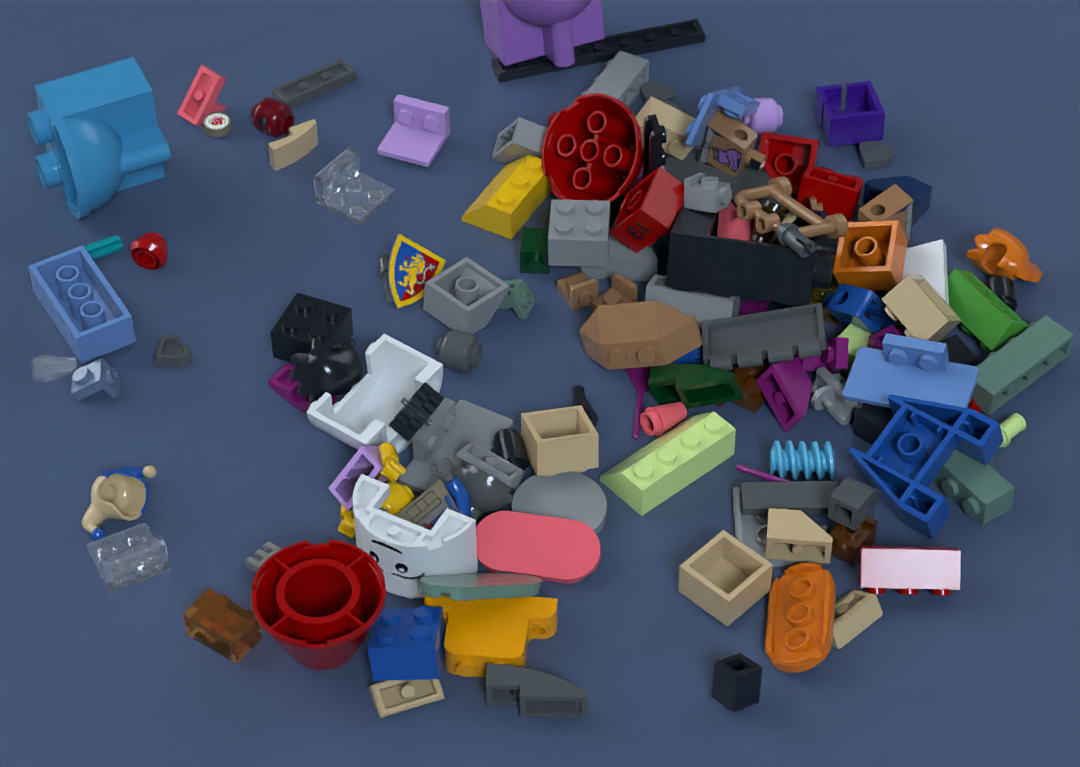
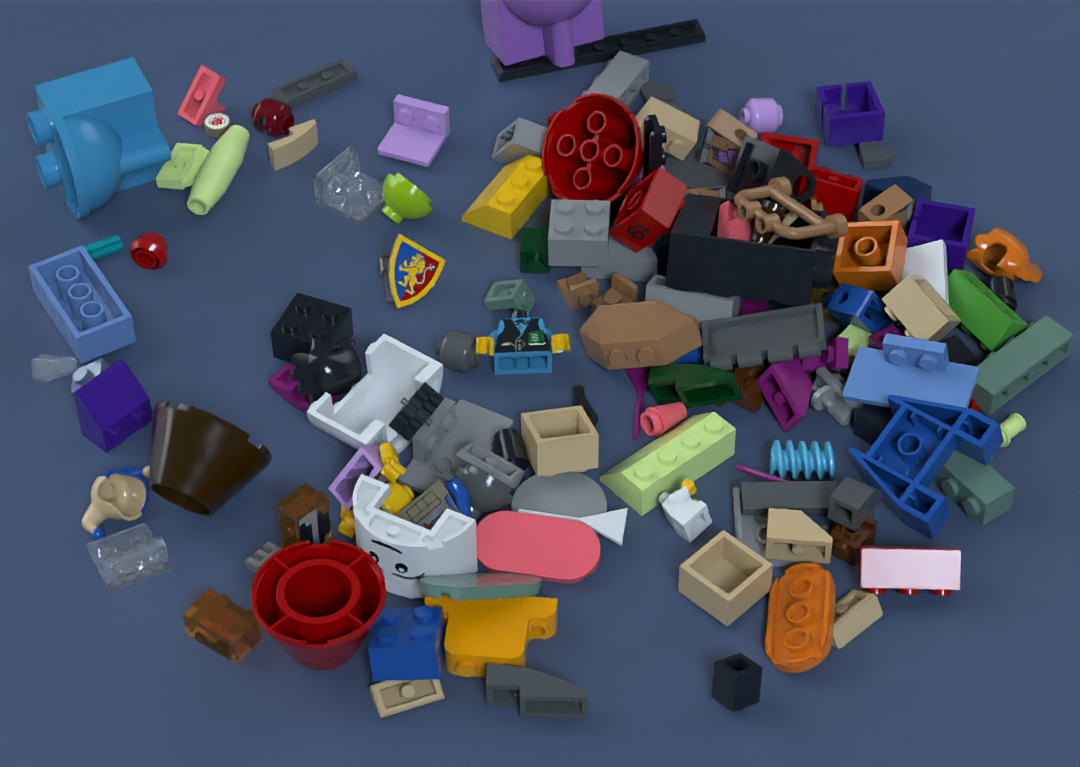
dark grey tile [154,335,192,368] -> none
light grey slope [423,257,510,334] -> none
light grey brick [684,172,732,213] -> none
medium blue bracket [685,87,761,147] -> none
dark grey pin [776,223,815,258] -> none
none -> dark purple slope [74,359,153,453]
none -> dark brown cone [149,401,272,516]
none -> yellowish green plate [155,125,250,215]
none -> clear orange brick [277,483,332,547]
none -> lime piece [381,172,434,224]
none -> torso [475,310,571,375]
none -> white piece [517,508,628,546]
none -> white piece [658,478,712,543]
none -> black hose [726,135,816,206]
none -> dark purple piece [907,199,976,271]

